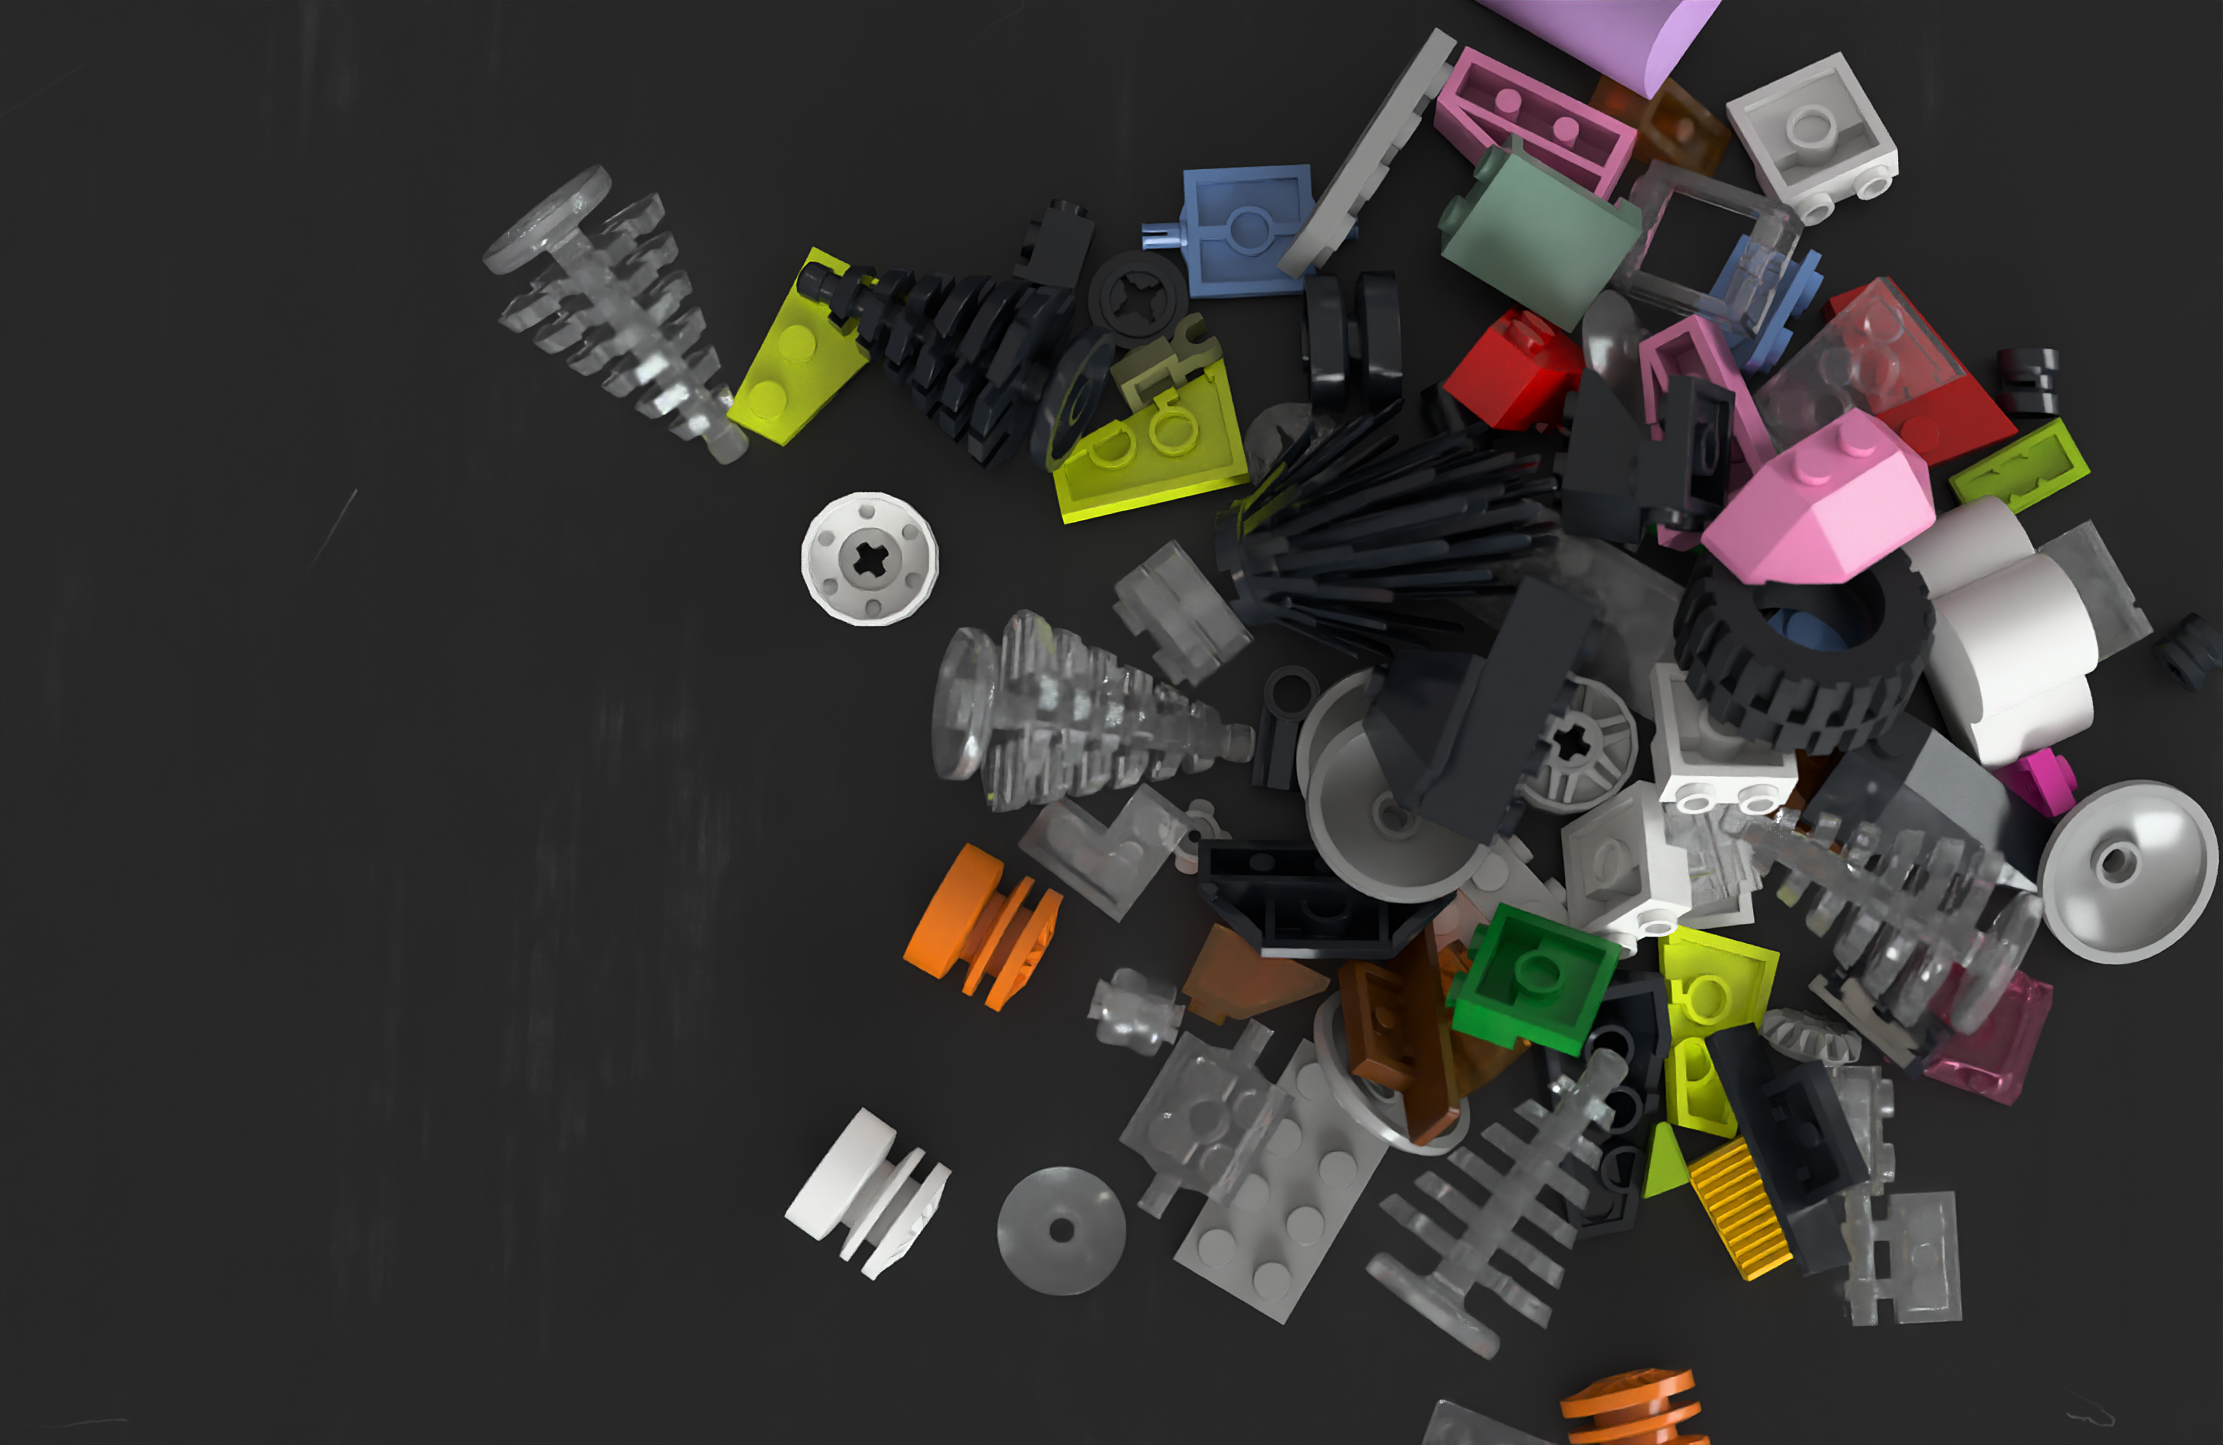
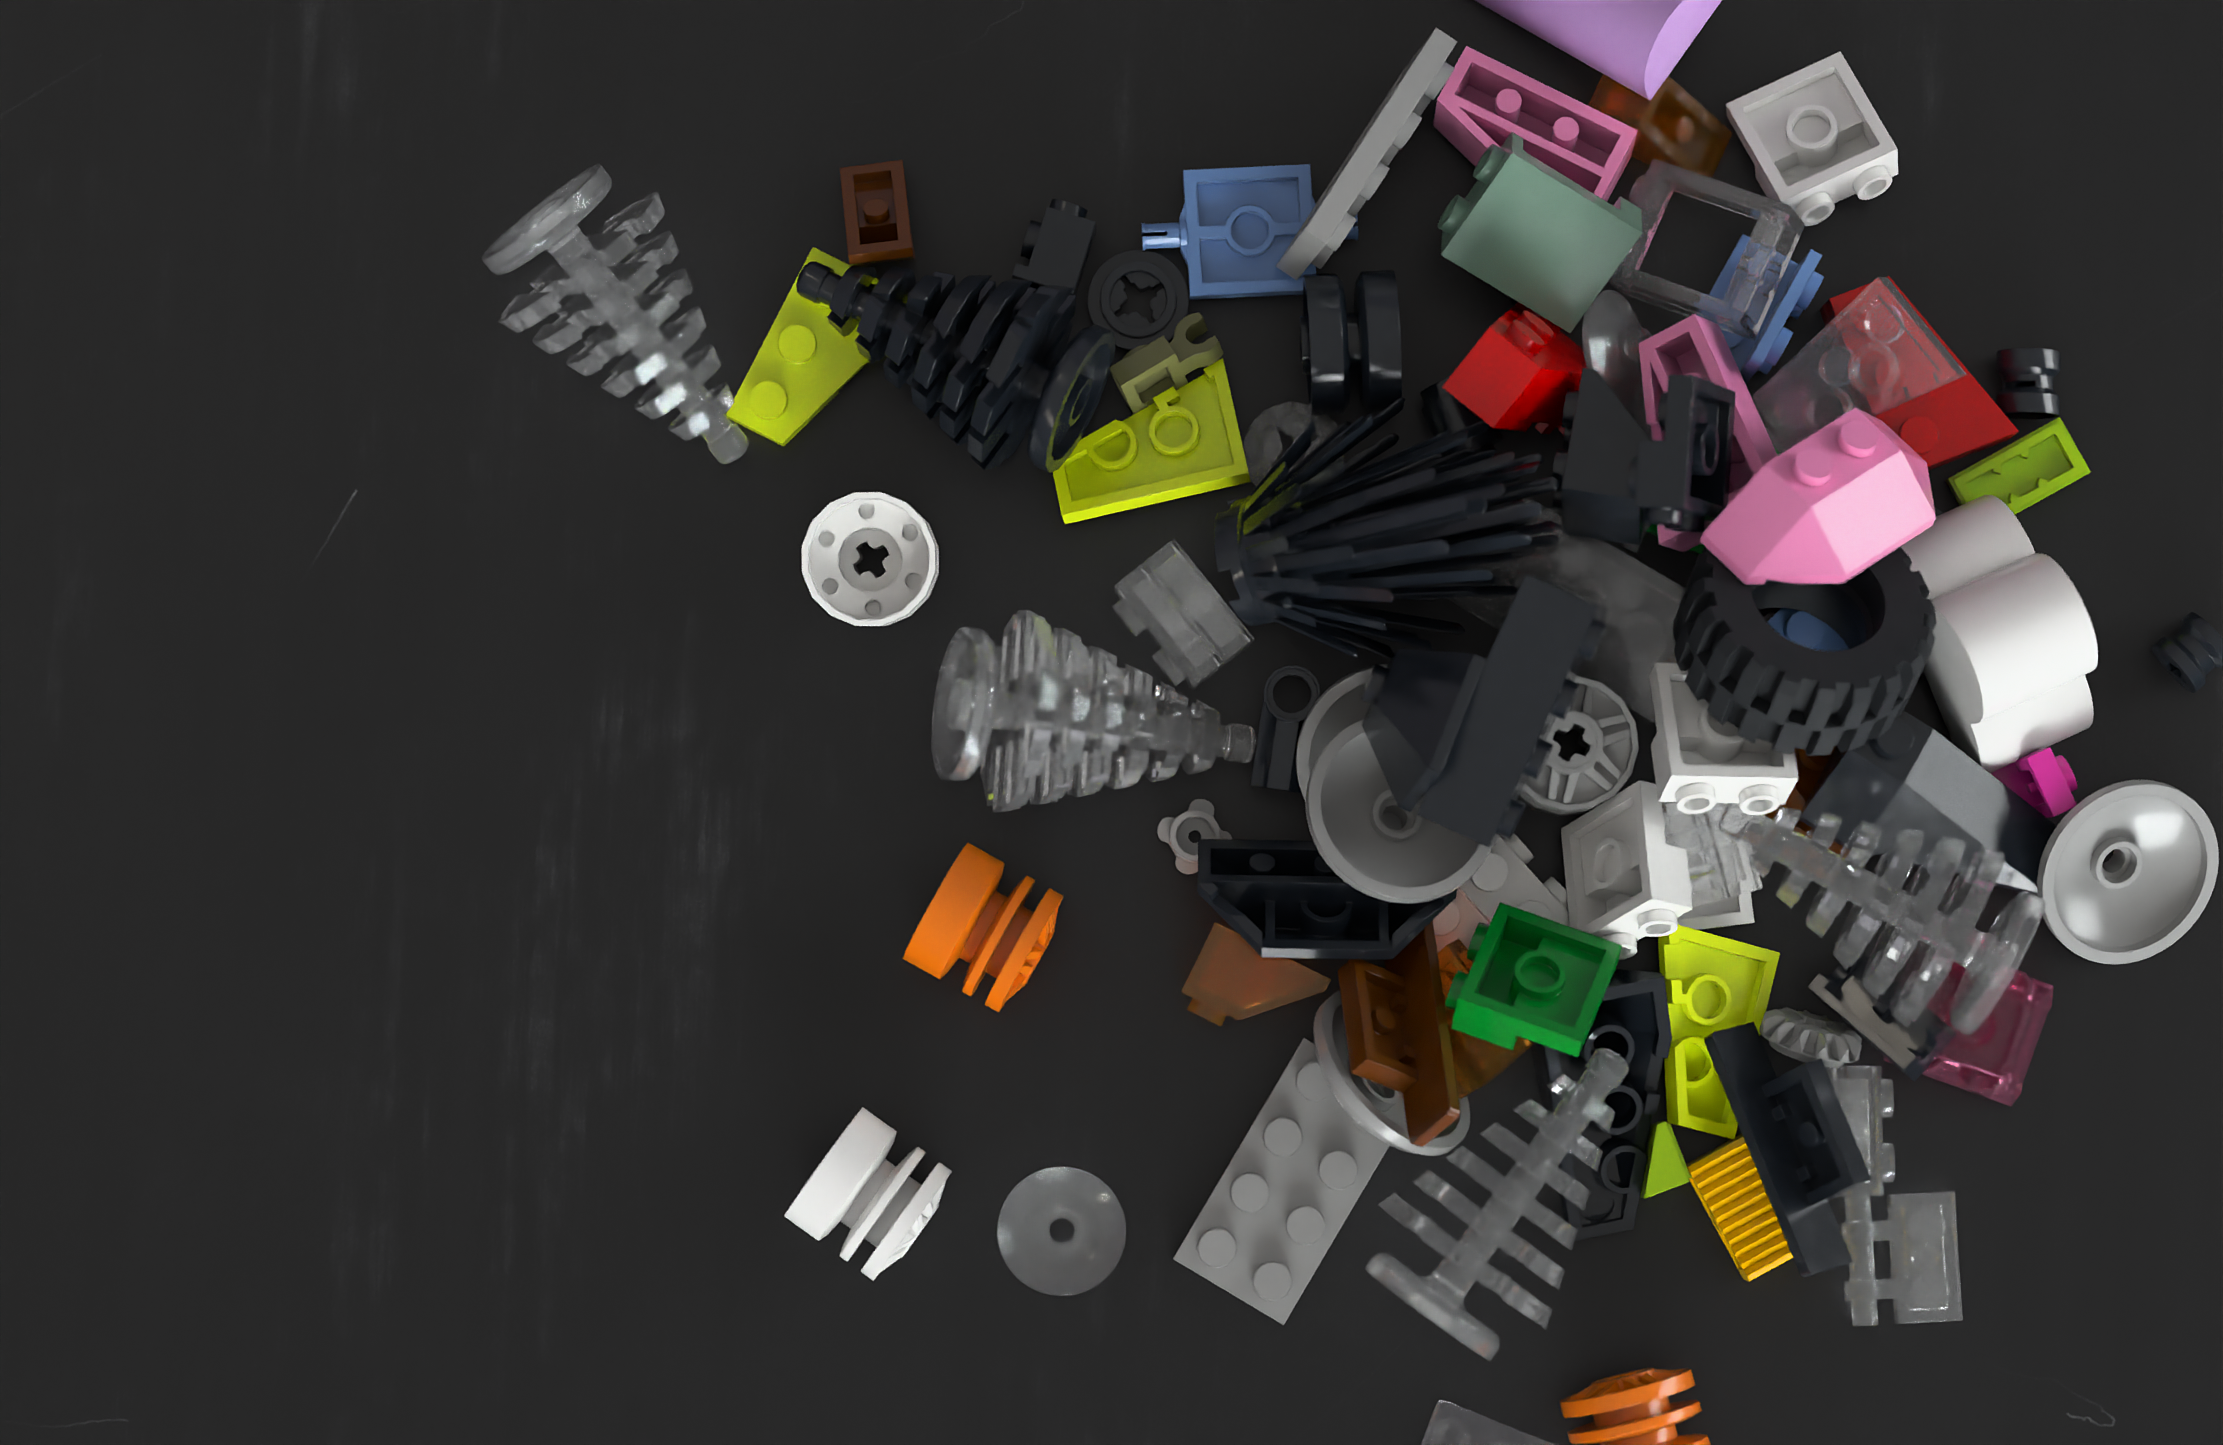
clear plate [1017,782,1195,923] -> none
clear piece [1087,967,1185,1056] -> none
clear plate [1119,1018,1295,1219] -> none
clear brick [2034,520,2154,663] -> none
none -> reddish brown slope [840,160,915,266]

